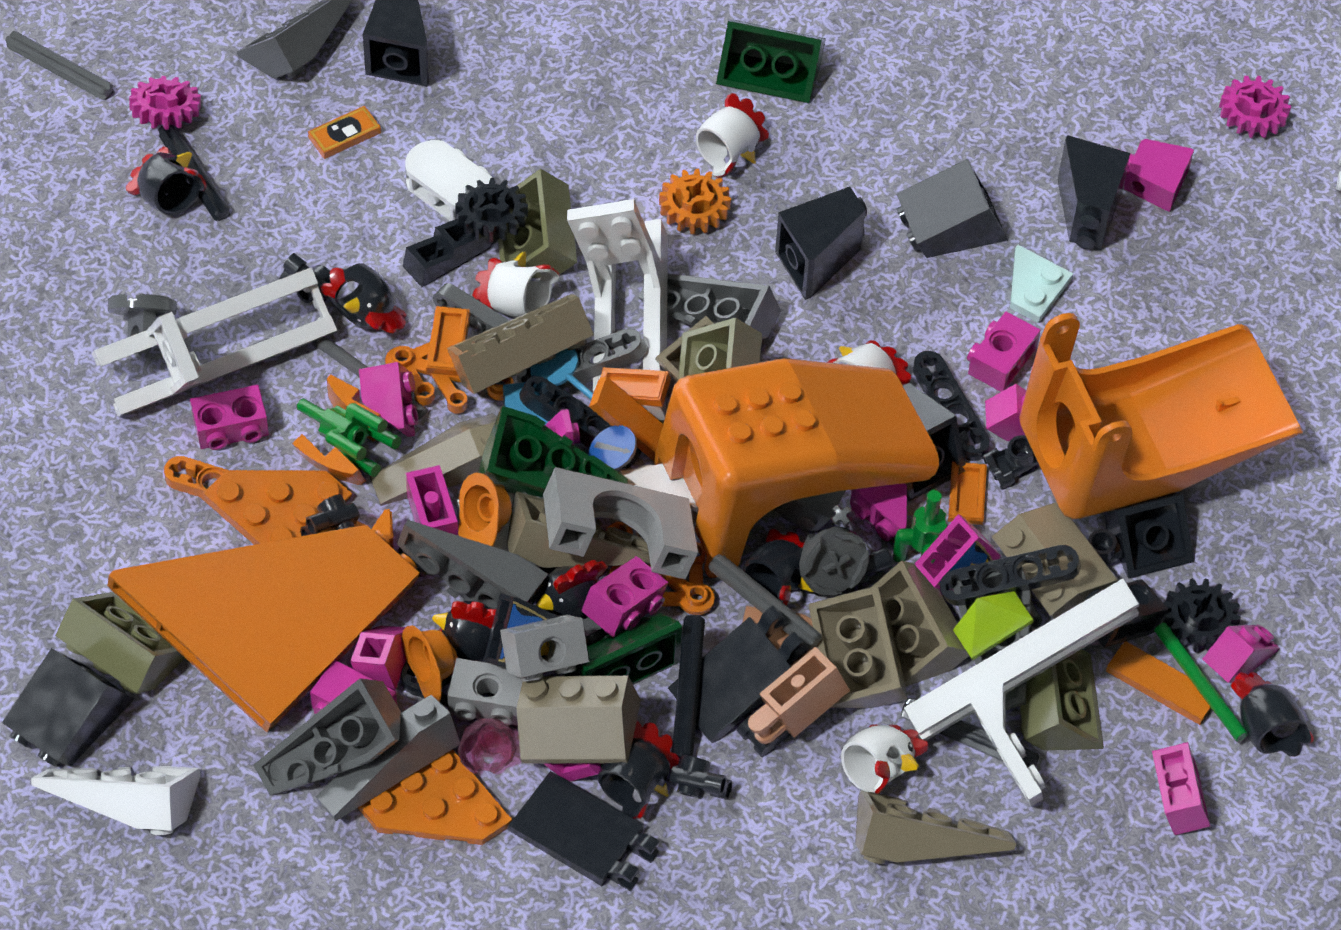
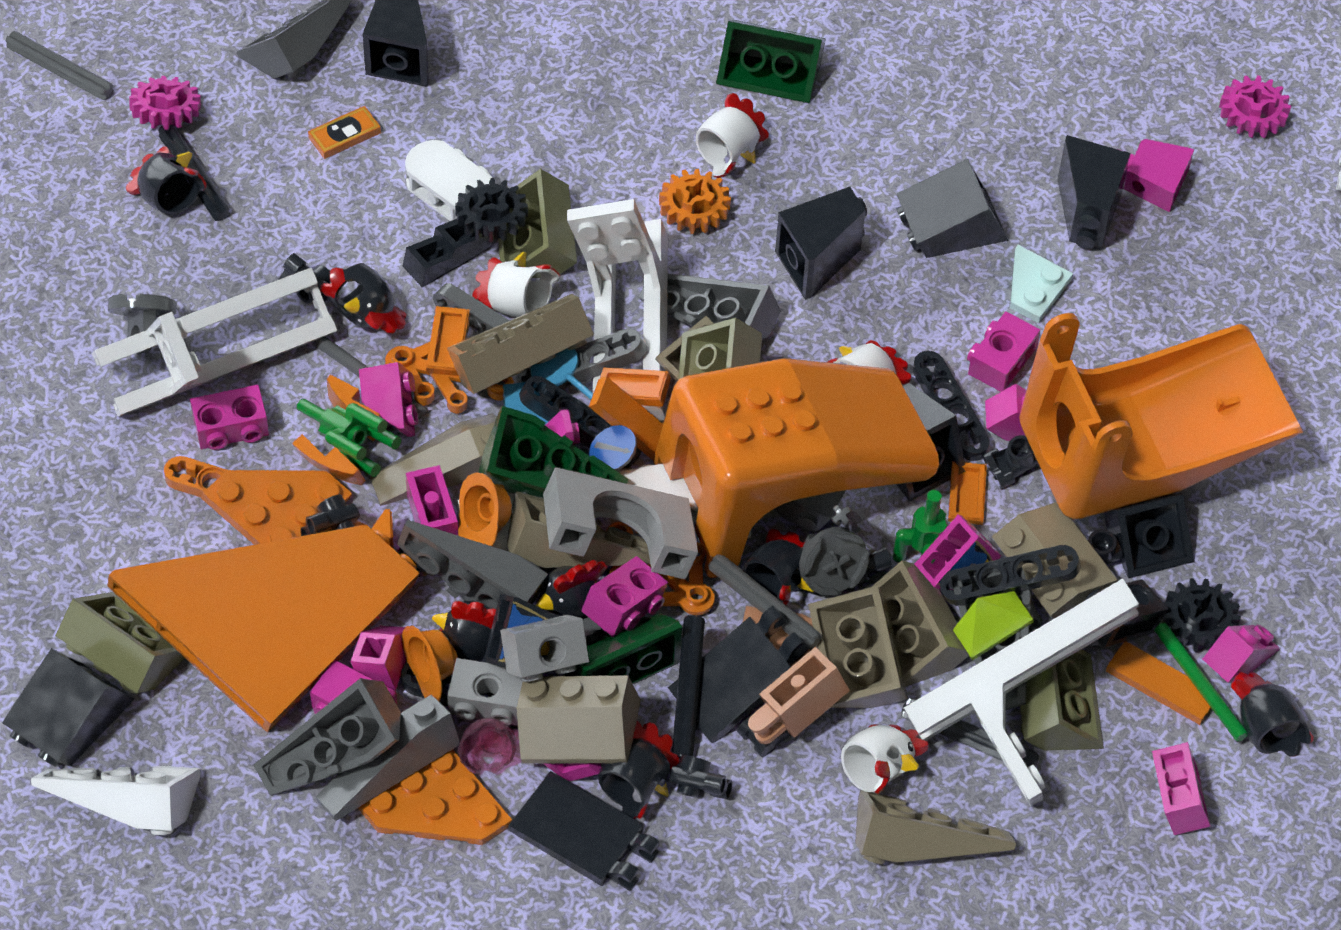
dark pink slope [850,483,907,543] -> none

